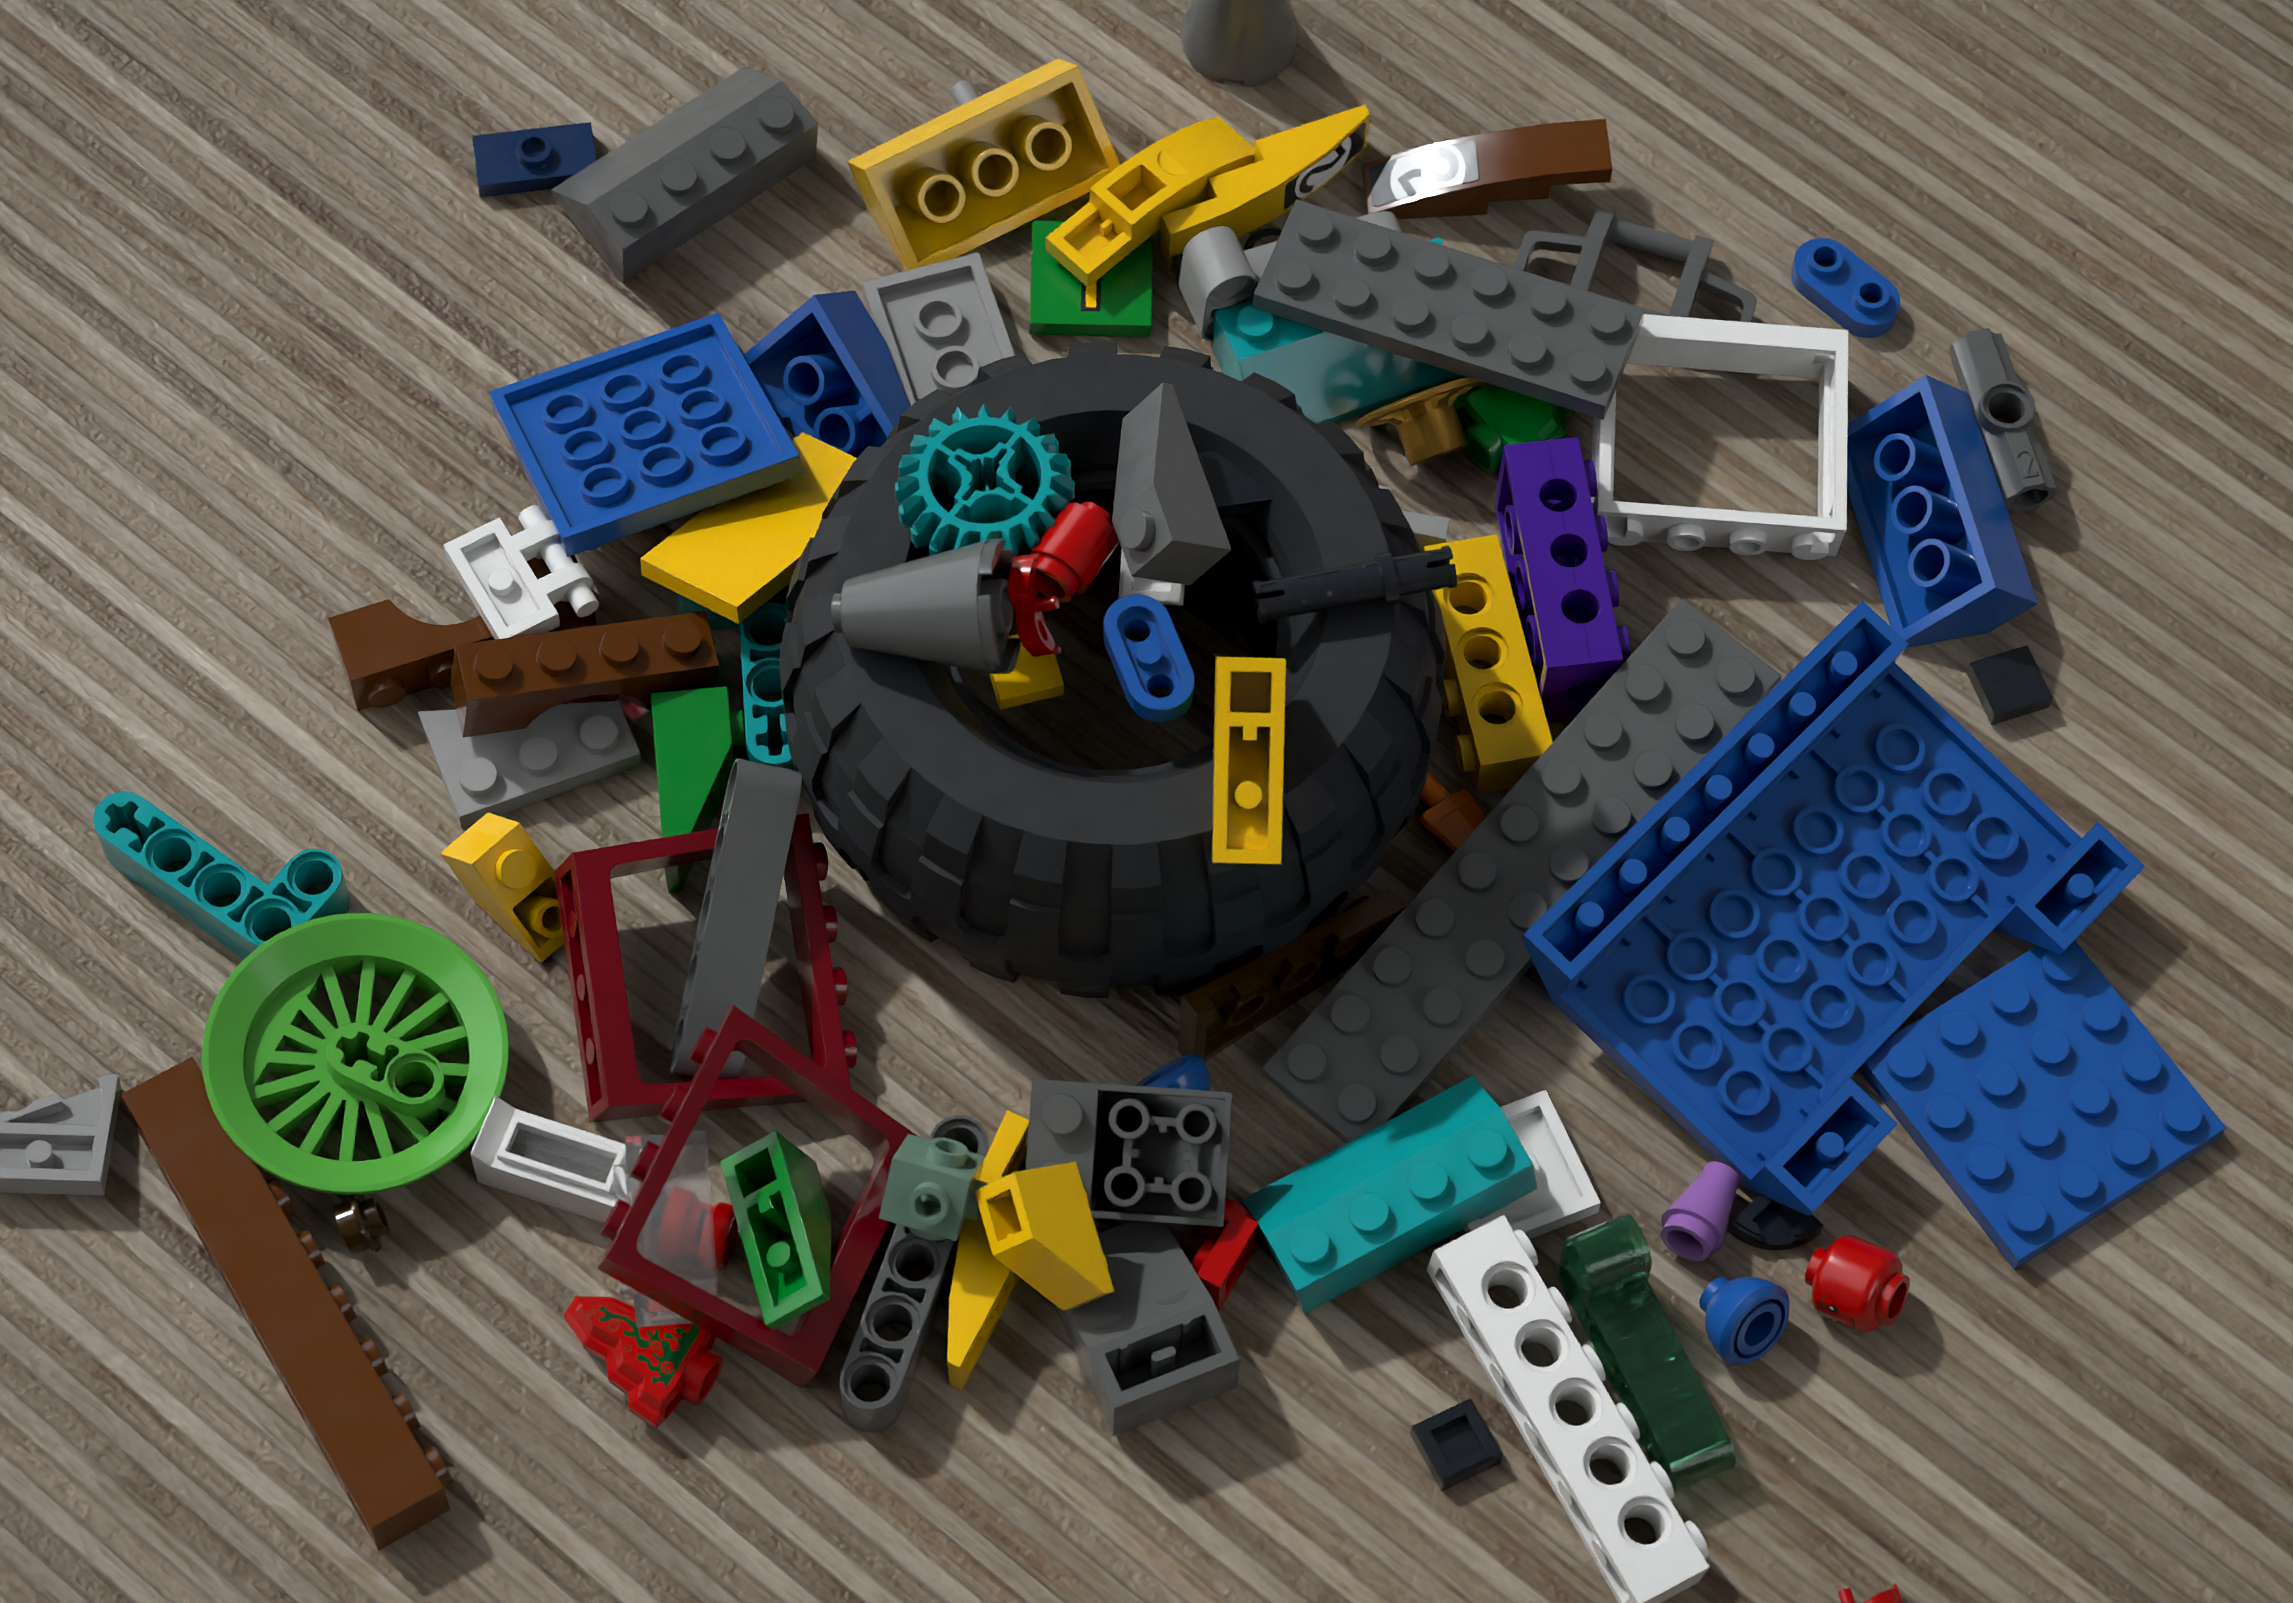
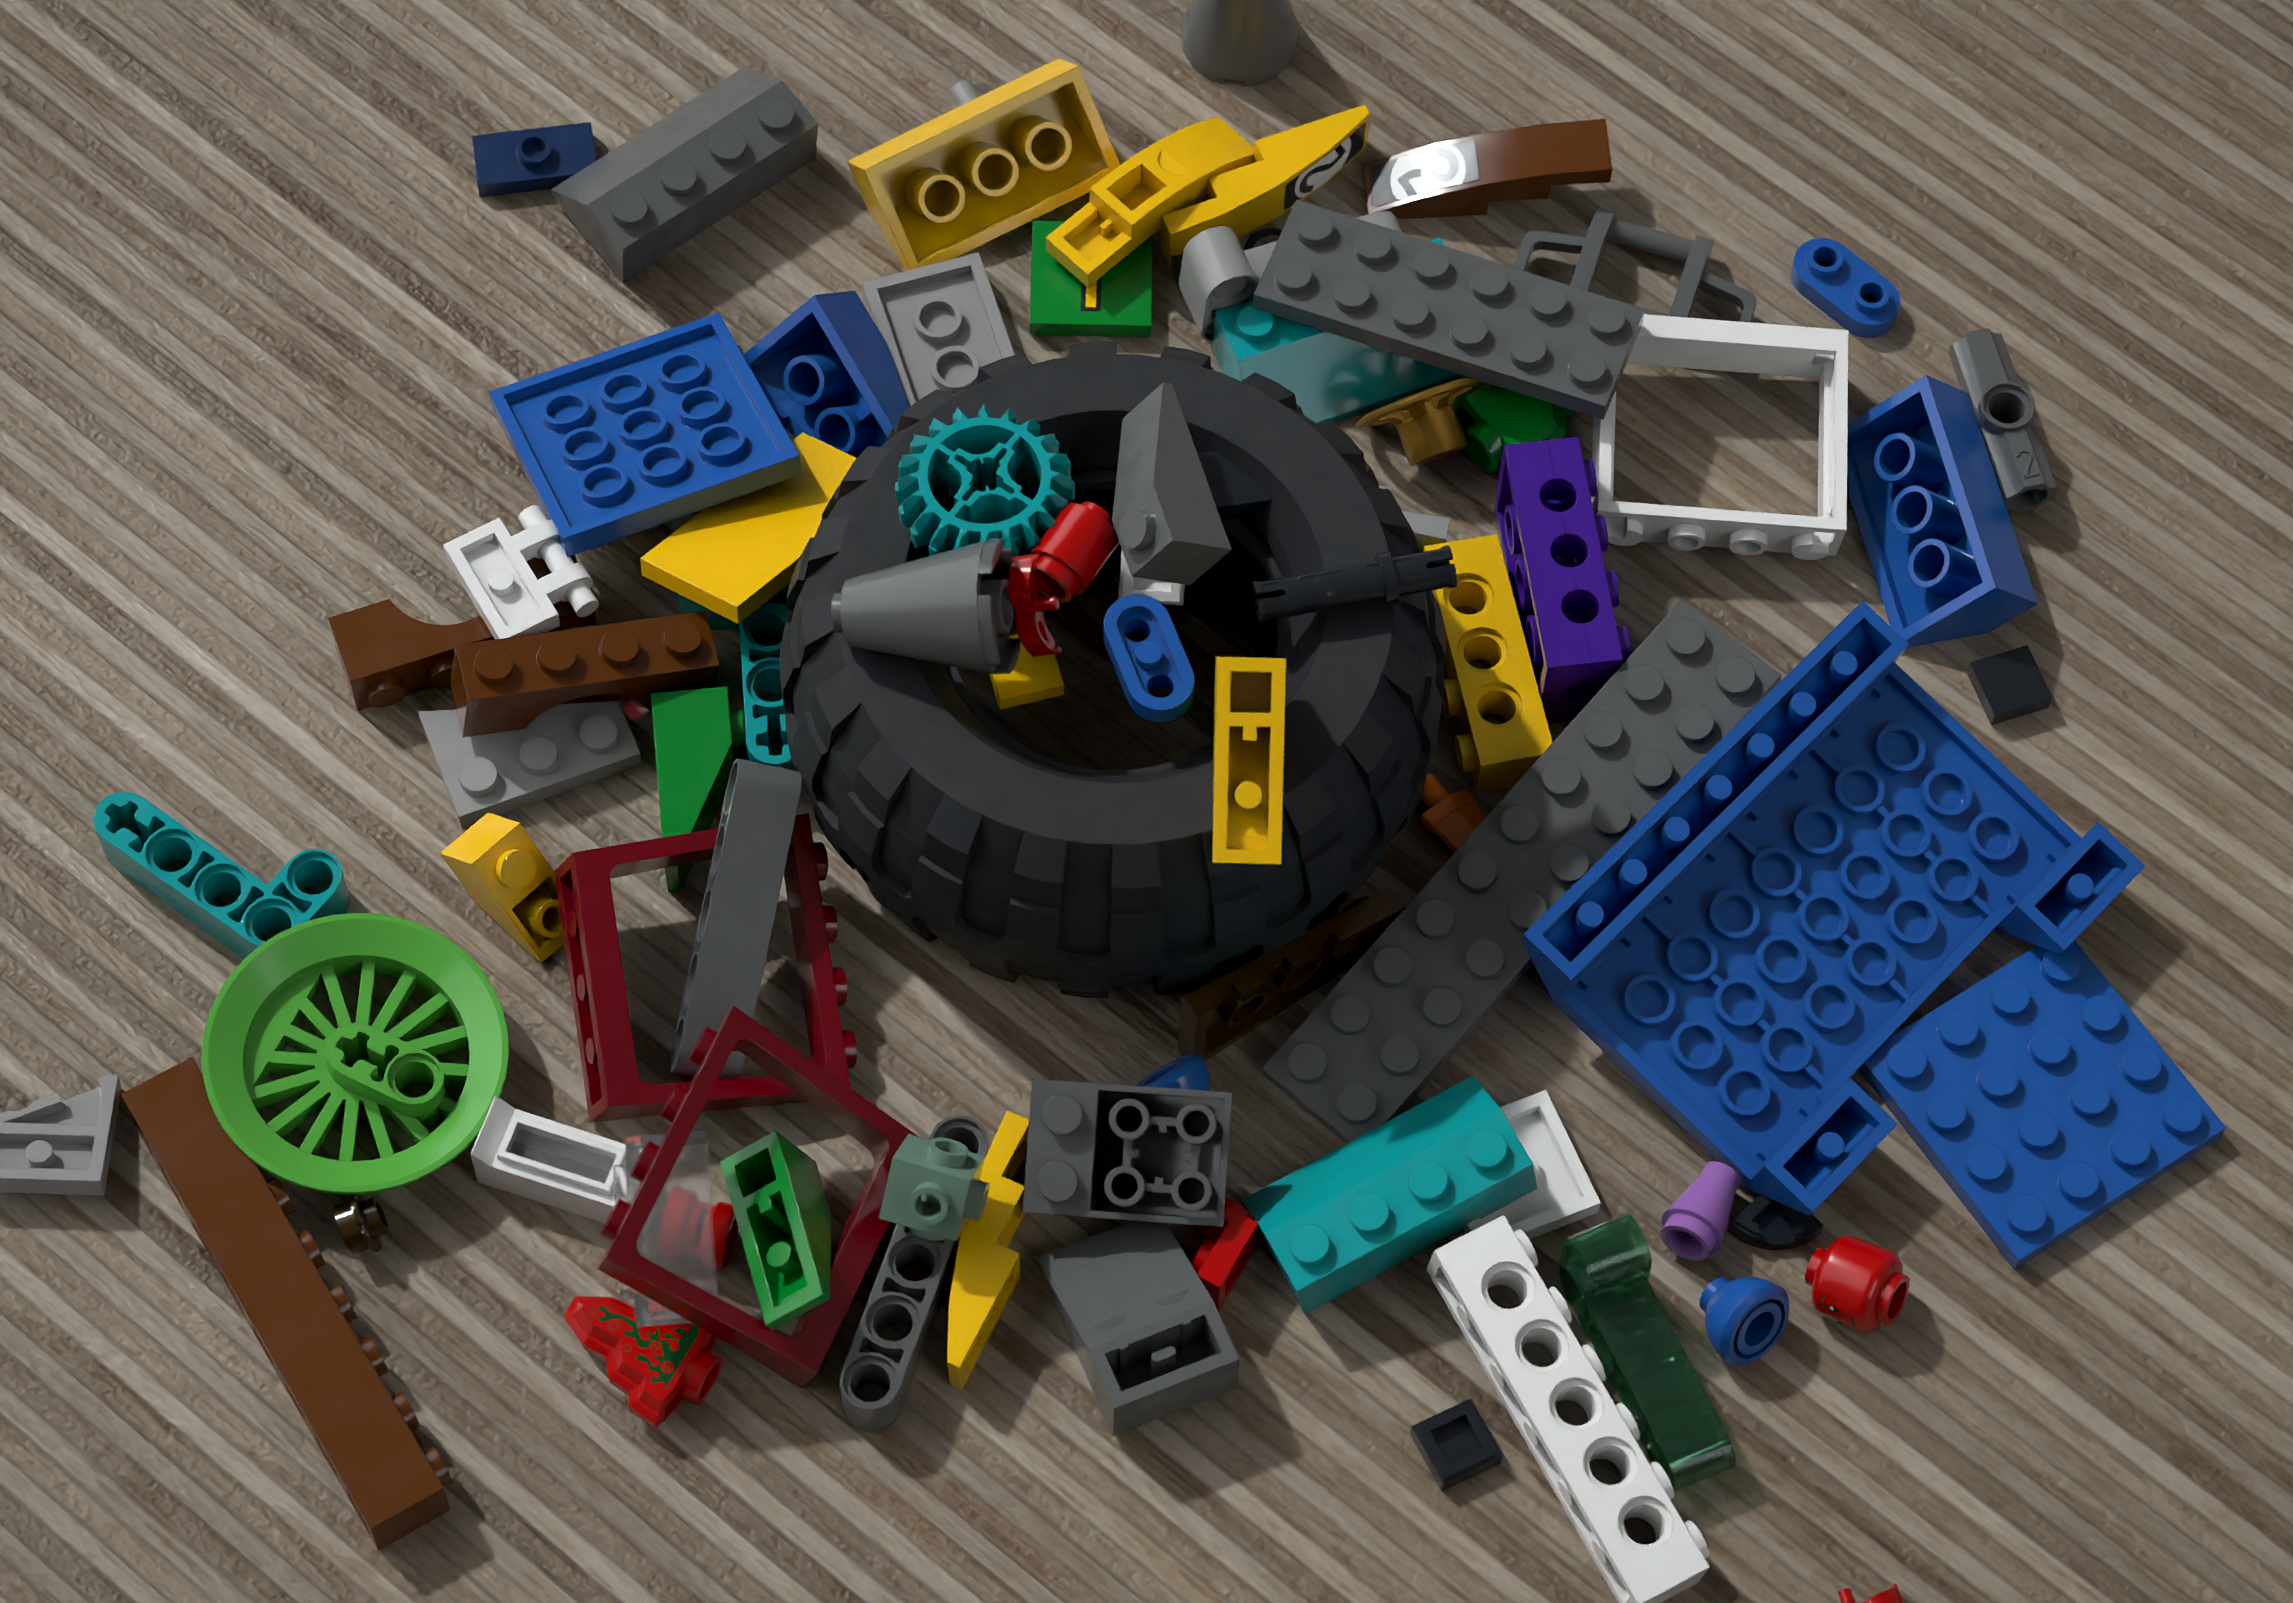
yellow slope [974,1161,1114,1311] -> none

